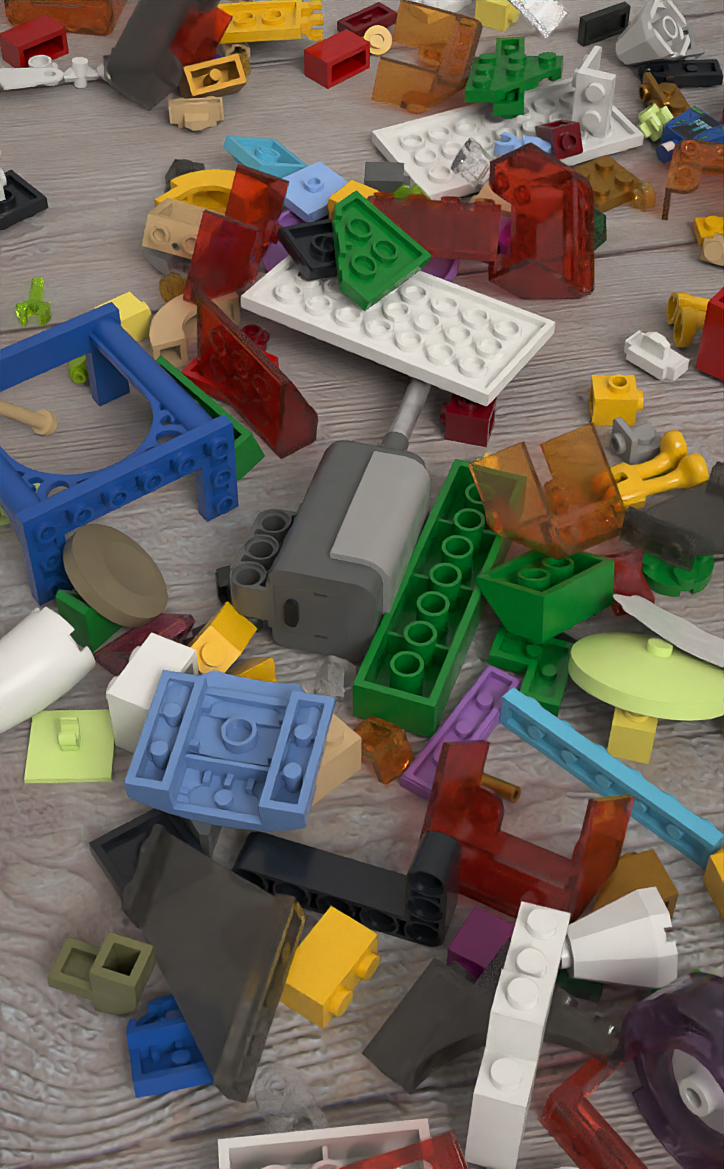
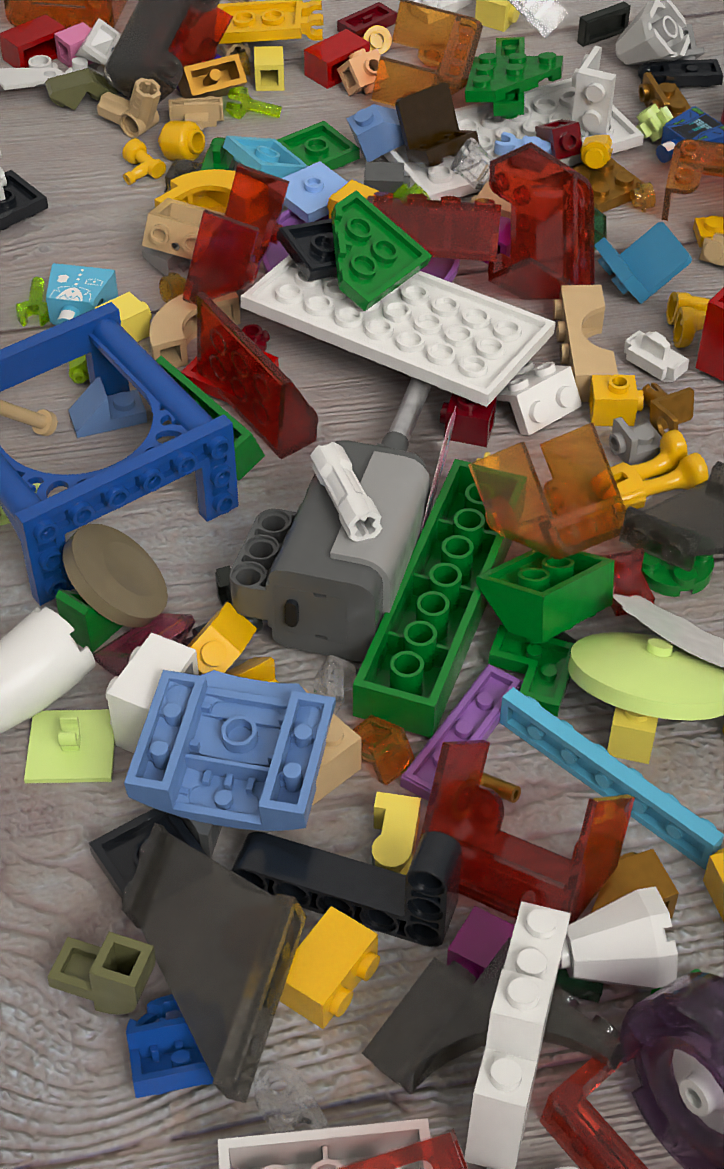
none -> olive slope [45,68,118,110]
none -> medium azure torso [46,263,118,325]
none -> bright pink brick [54,22,95,68]
none -> medium blue slope [69,377,148,438]
none -> white slope [75,18,123,66]
none -> tan piece [97,78,161,138]
none -> yellow piece [122,138,166,185]
none -> yellow head [158,121,205,162]
none -> green piece [200,137,236,171]
none -> clear neon green bar [225,86,282,119]
none -> light yellow brick [254,46,285,91]
none -> green plate [277,121,360,170]
none -> white axle [310,442,383,542]
none -> light nougat brick [337,48,389,96]
none -> medium blue slope [346,104,405,162]
none -> light yellow leg [372,792,421,875]
none -> dark brown bracket [395,83,479,167]
none -> sticker [420,406,456,535]
none -> white bracket [496,361,582,436]
none -> tan arch [553,285,618,402]
none -> yellow arm [580,135,613,169]
none -> dark azure bracket [594,222,692,304]
none -> pearl gold bracket [642,382,694,436]

